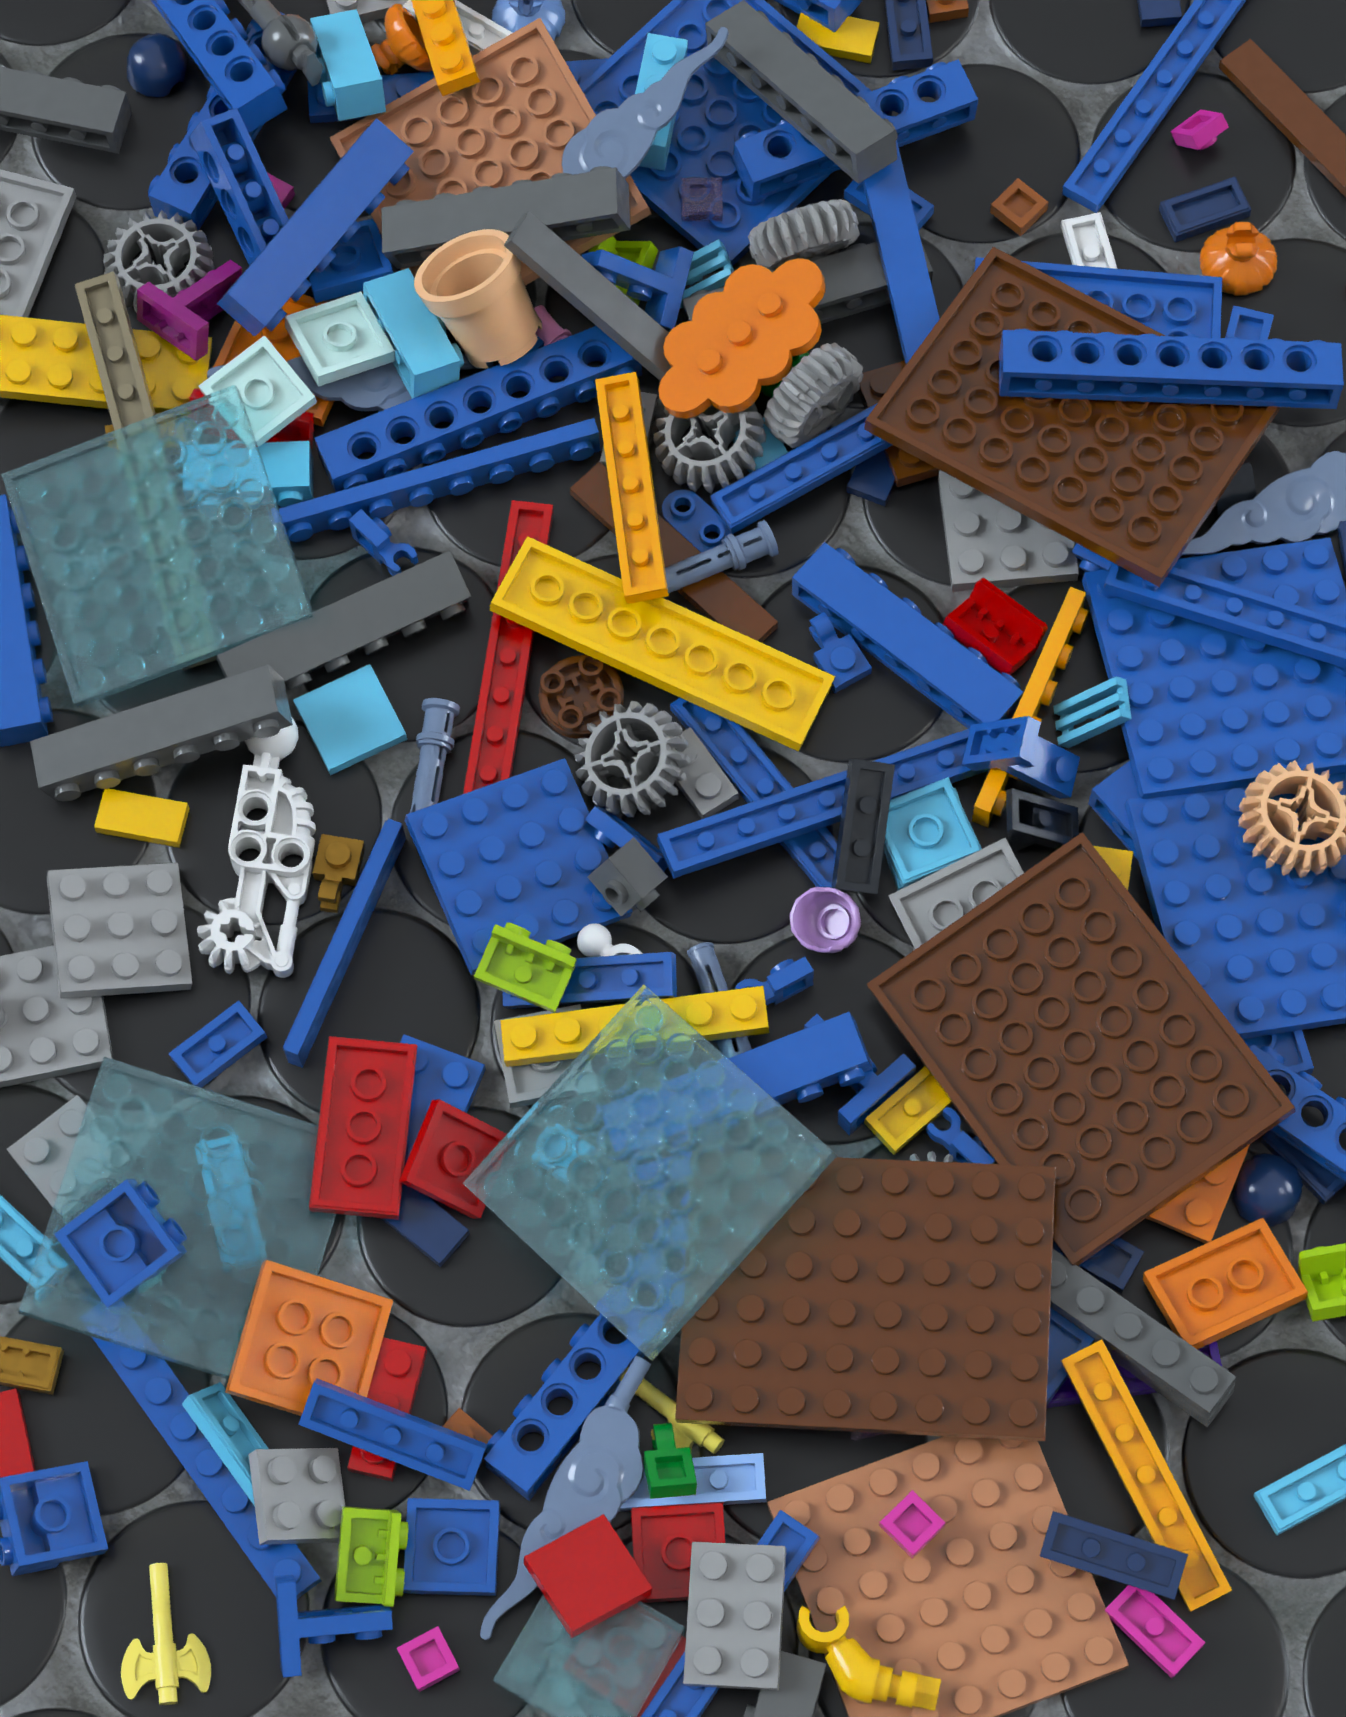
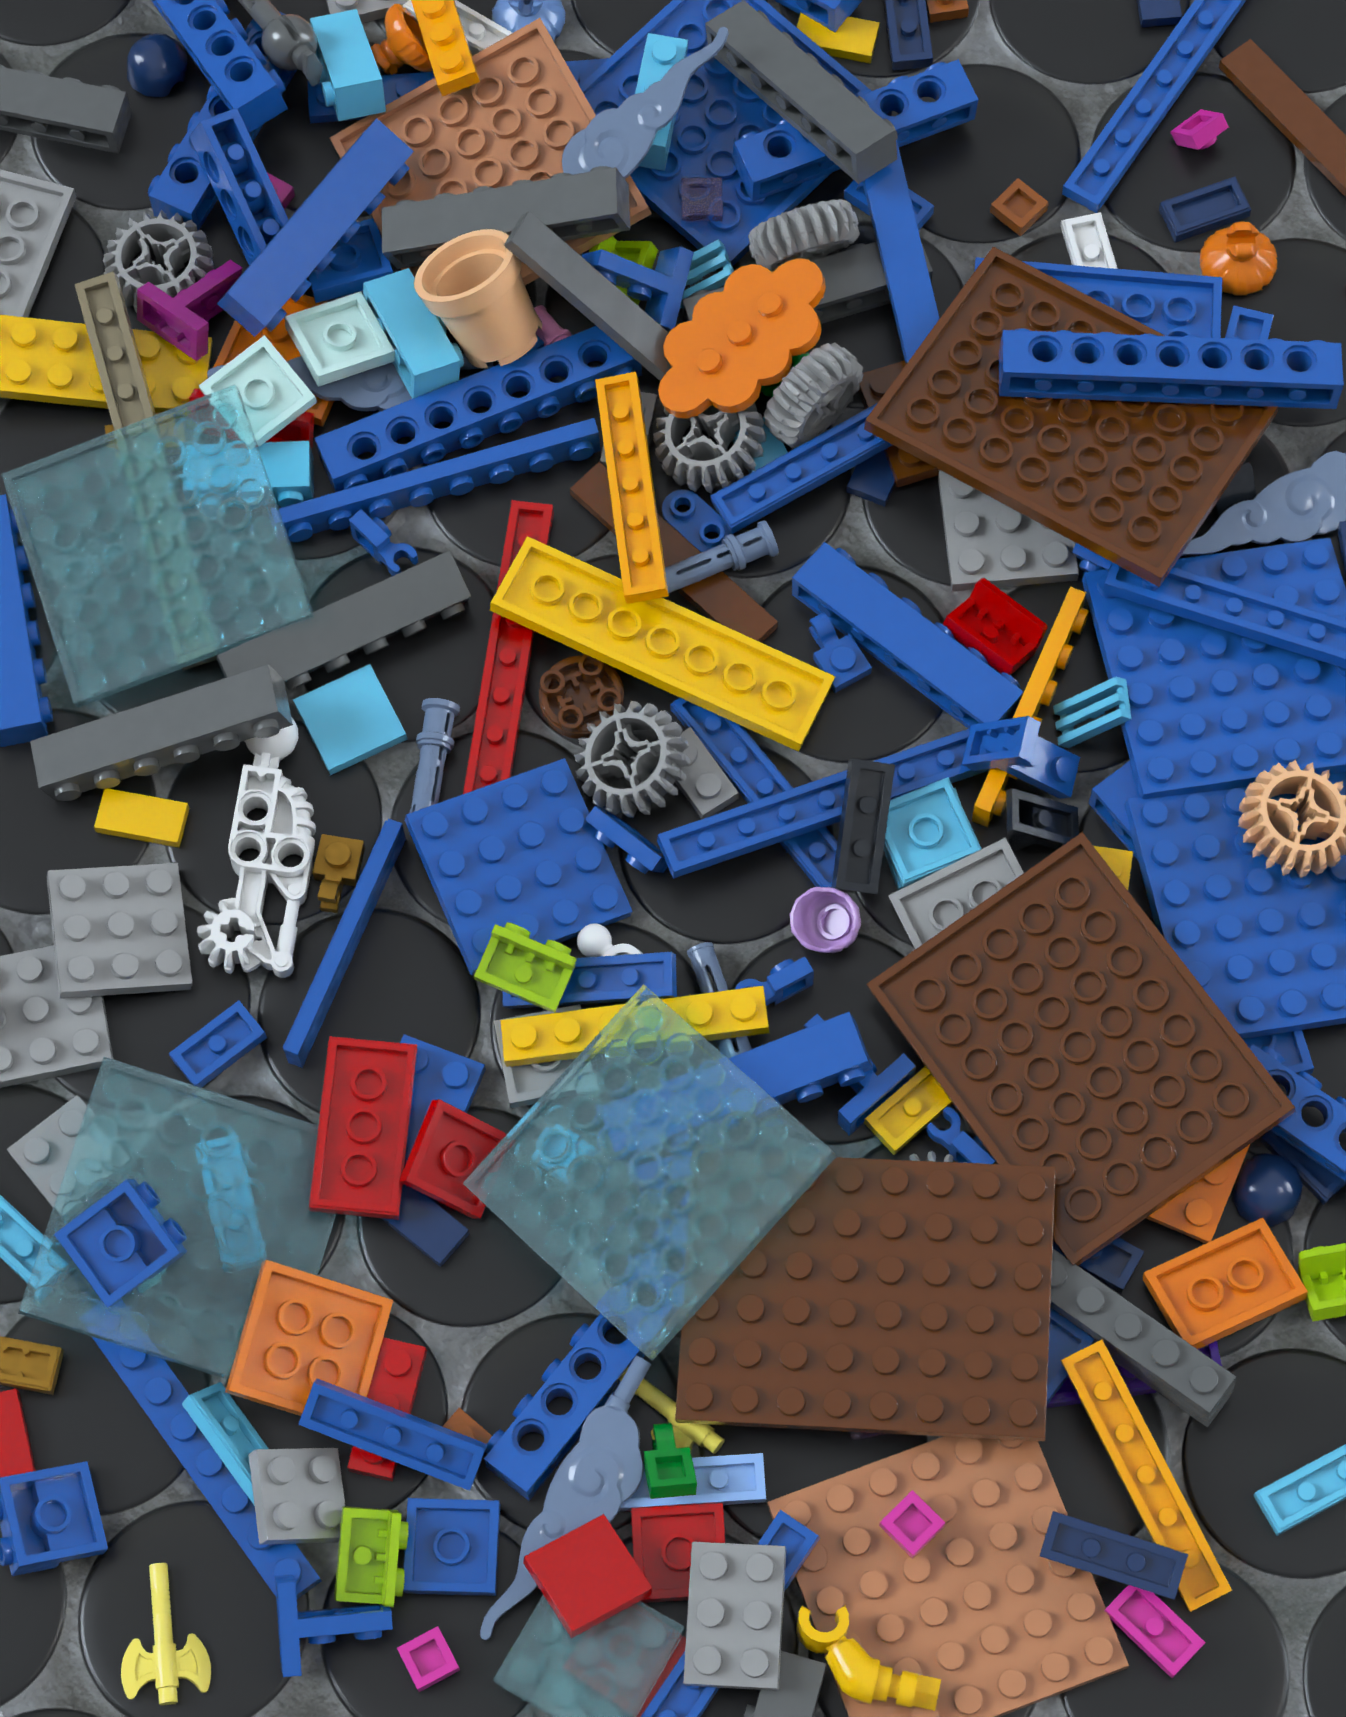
dark grey brick [587,837,668,916] -> none

